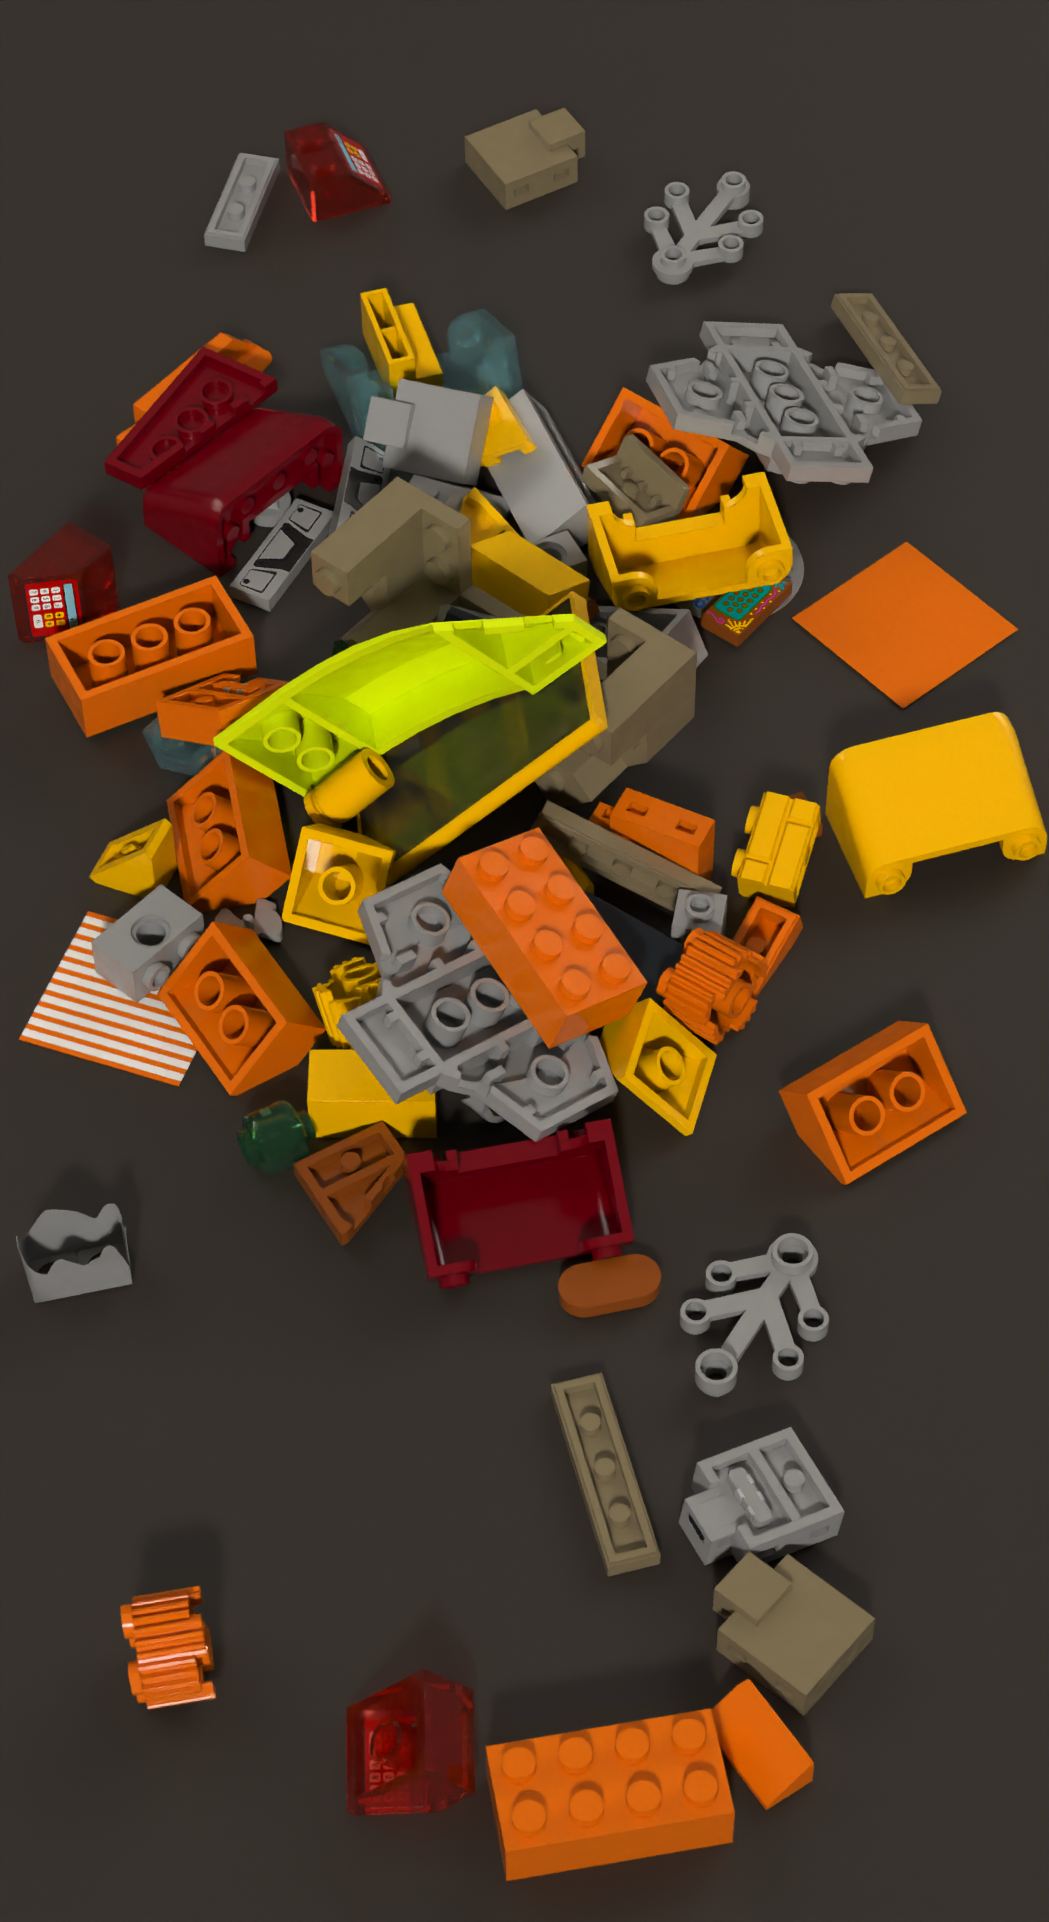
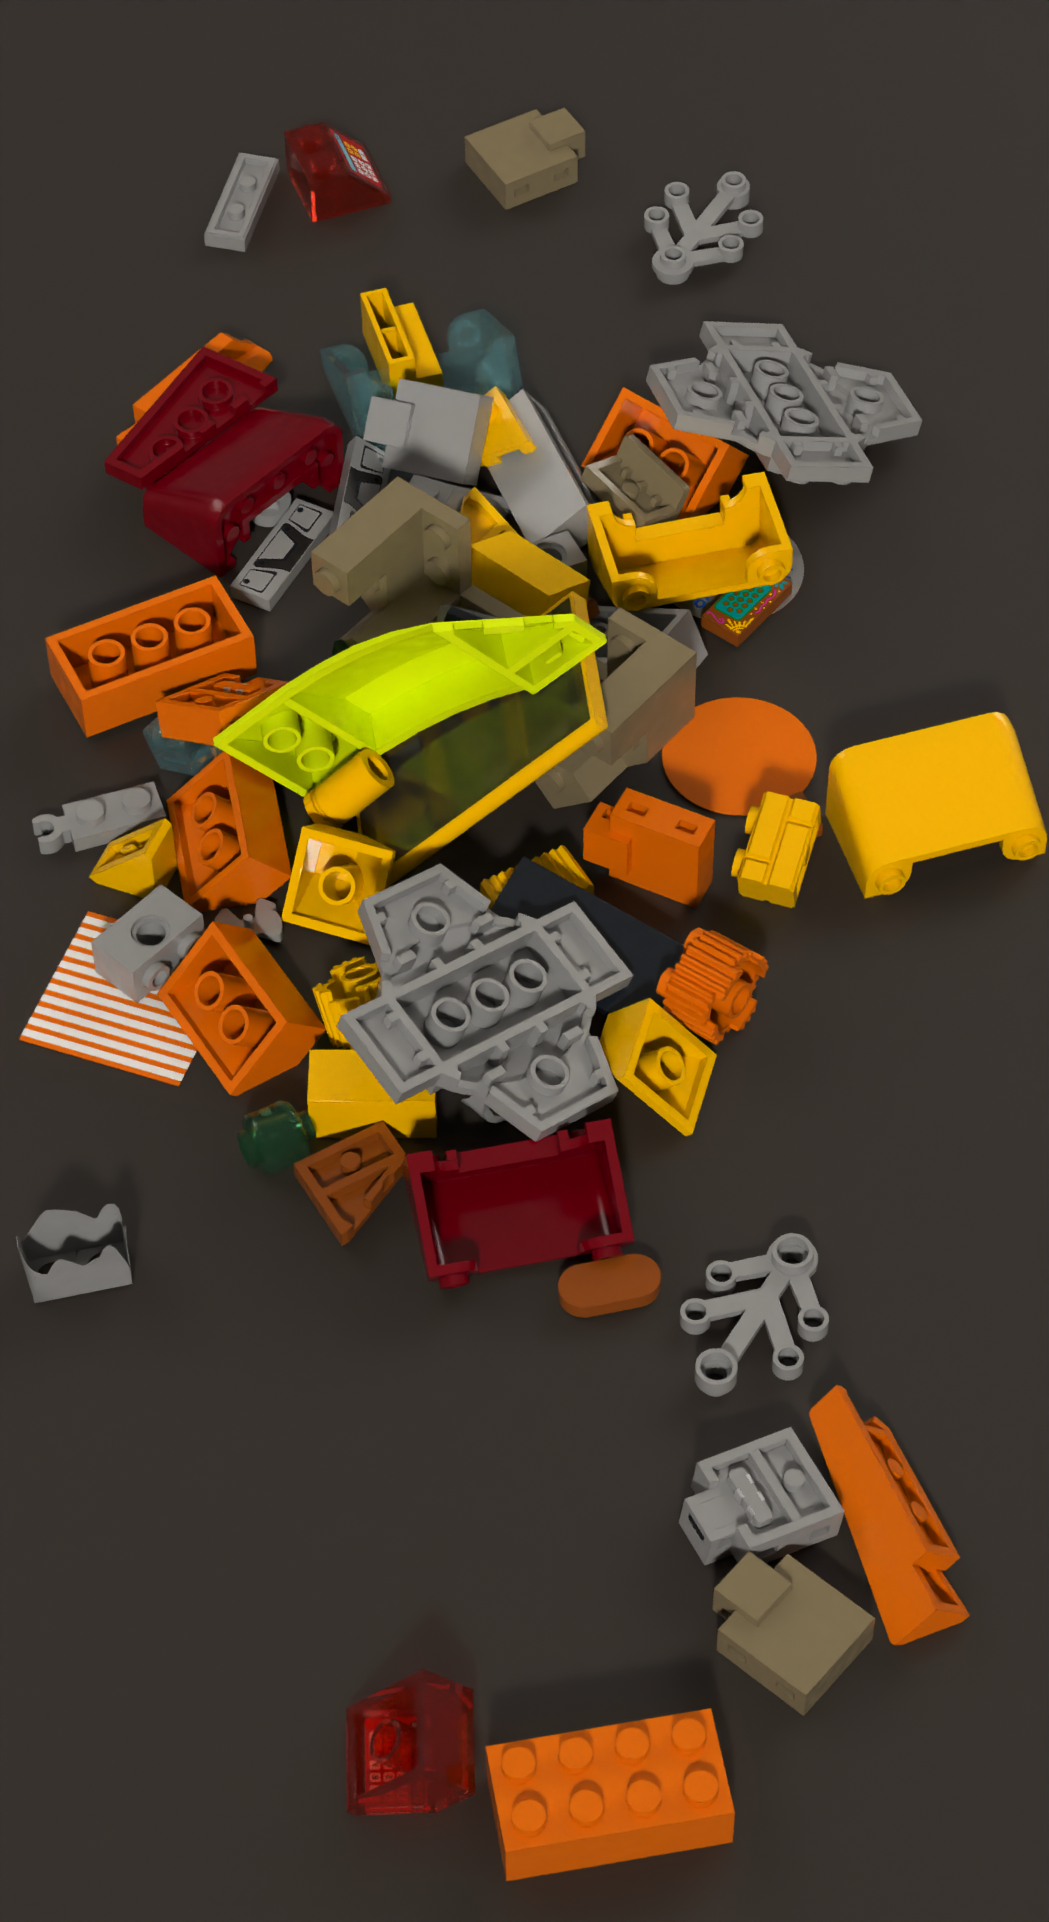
clear red slope [8,522,119,643] -> none
orange brick [120,1586,216,1710] -> none
orange brick [442,827,648,1049] -> none
dark tan tile [530,800,722,912] -> none
dark tan tile [550,1372,661,1577] -> none
light grey brick [671,889,728,945] -> none
orange slope [712,1678,814,1810] -> none
orange slope [732,896,803,999] -> none
orange slope [778,1021,967,1185] -> none
orange sticker [792,541,1019,709] -> none
dark tan tile [831,293,942,404] -> none
none -> light grey plate [32,781,167,854]
none -> orange sticker [662,697,817,816]
none -> orange wedge [809,1385,970,1645]

